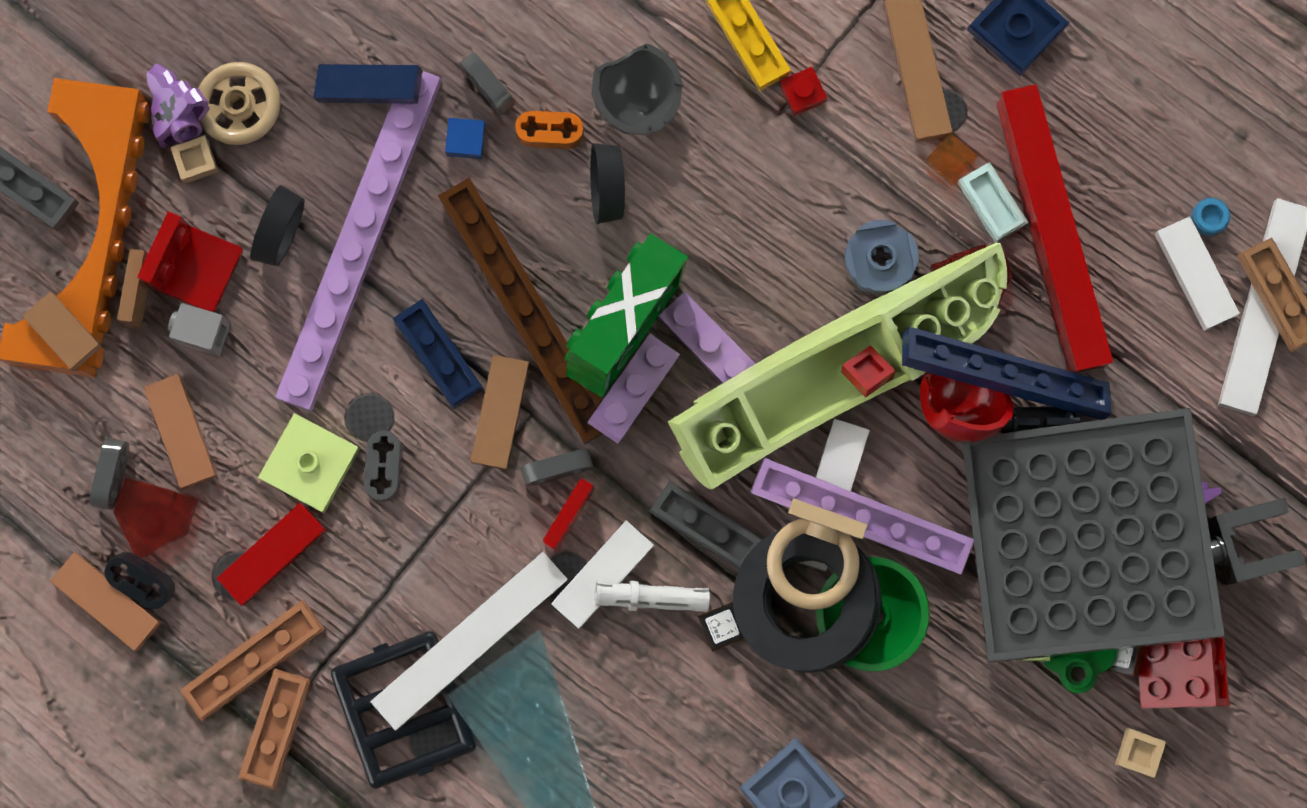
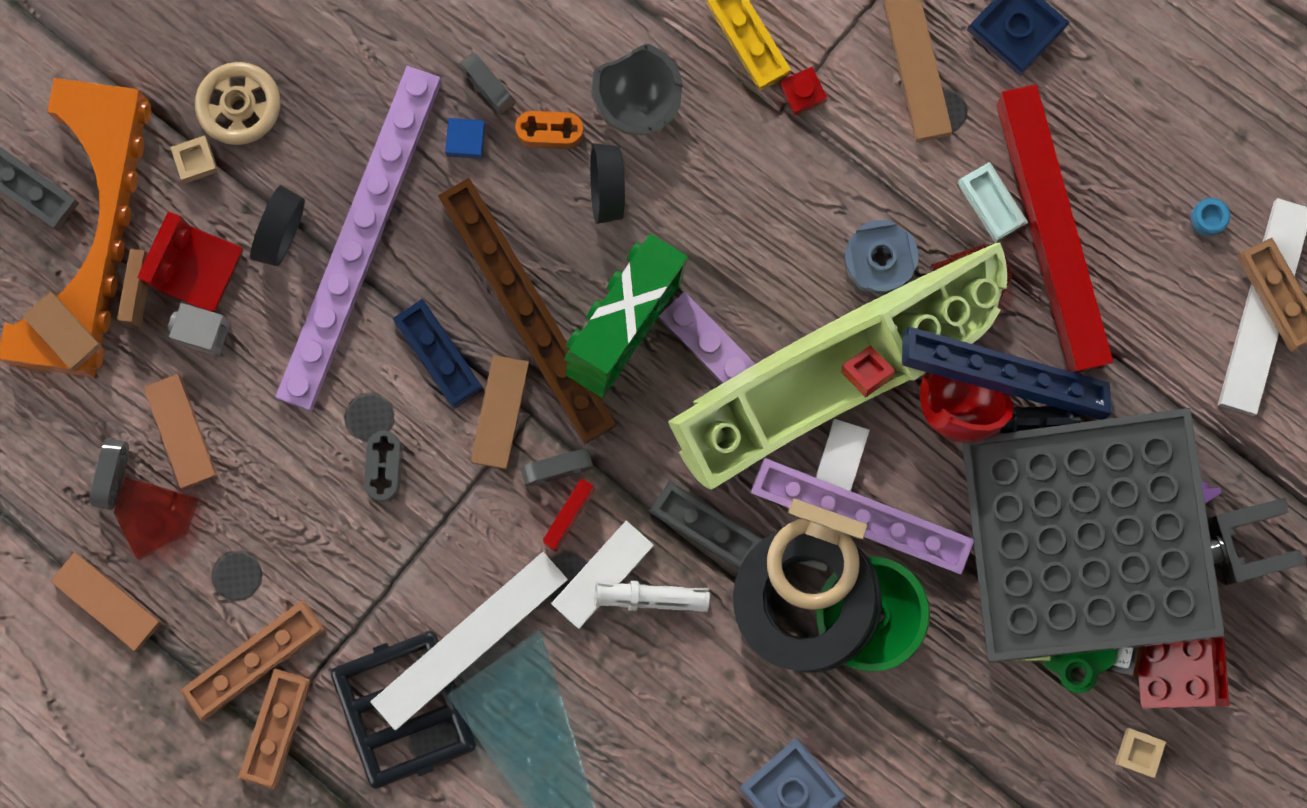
black beam [104,552,175,609] -> none
medium lavender rock [147,63,210,148] -> none
red tile [216,502,327,607] -> none
yellowish green plate [258,413,360,513] -> none
dark blue tile [313,64,423,104] -> none
lavender plate [588,334,680,444] -> none
tile [698,602,744,652] -> none
clear orange plate [925,133,978,186] -> none
white tile [1154,217,1240,331] -> none

